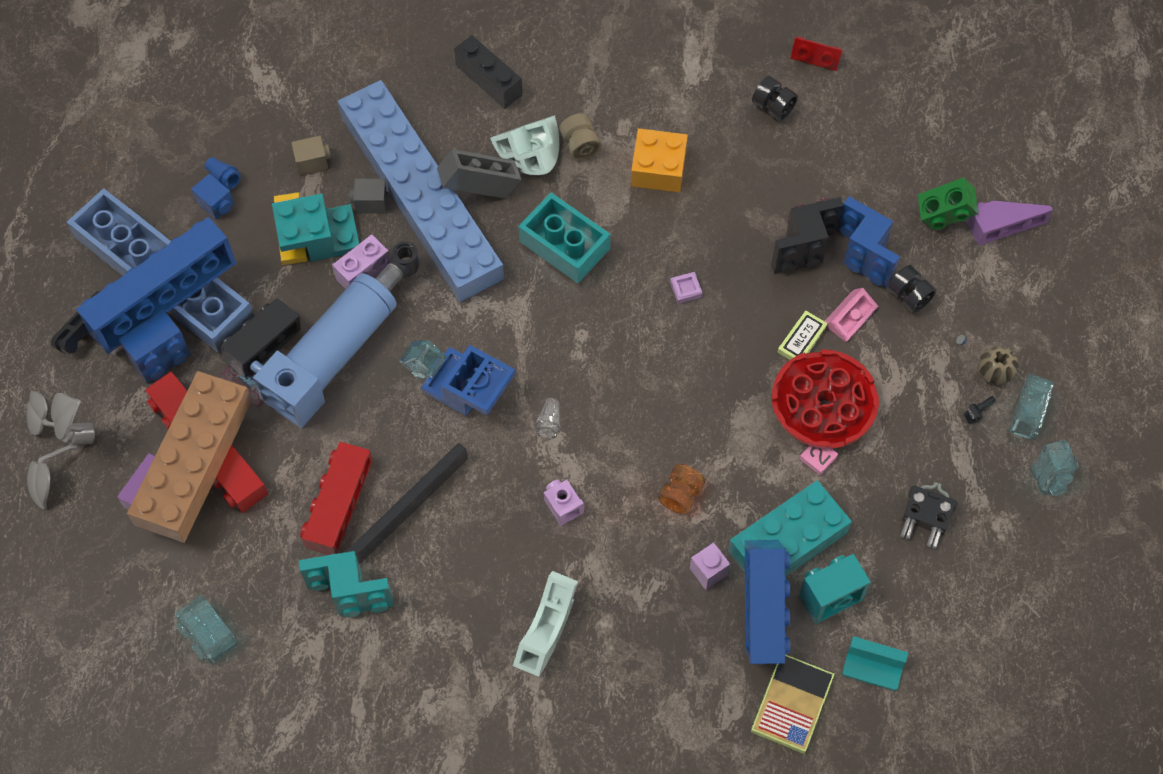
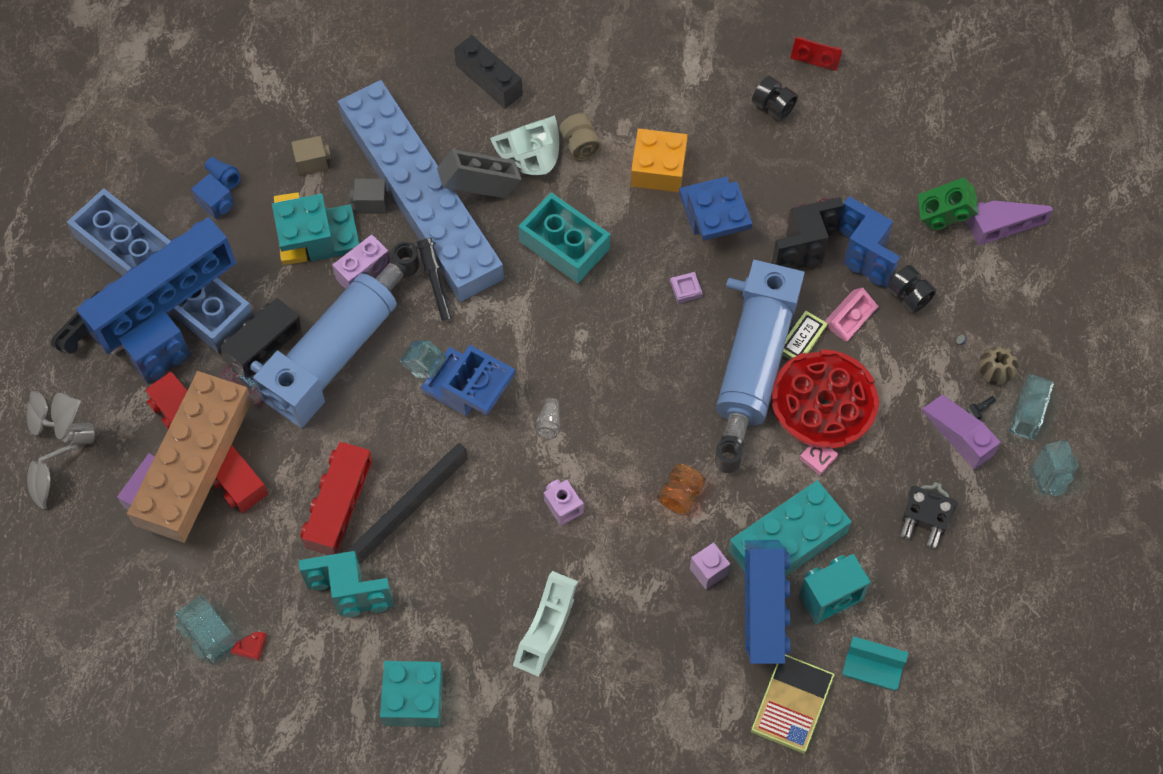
none -> red tile [230,632,267,662]
none -> teal brick [380,661,444,727]
none -> black pin [416,238,451,321]
none -> blue bracket [679,177,753,241]
none -> medium blue piece [715,259,805,473]
none -> medium lavender slope [922,395,1001,470]

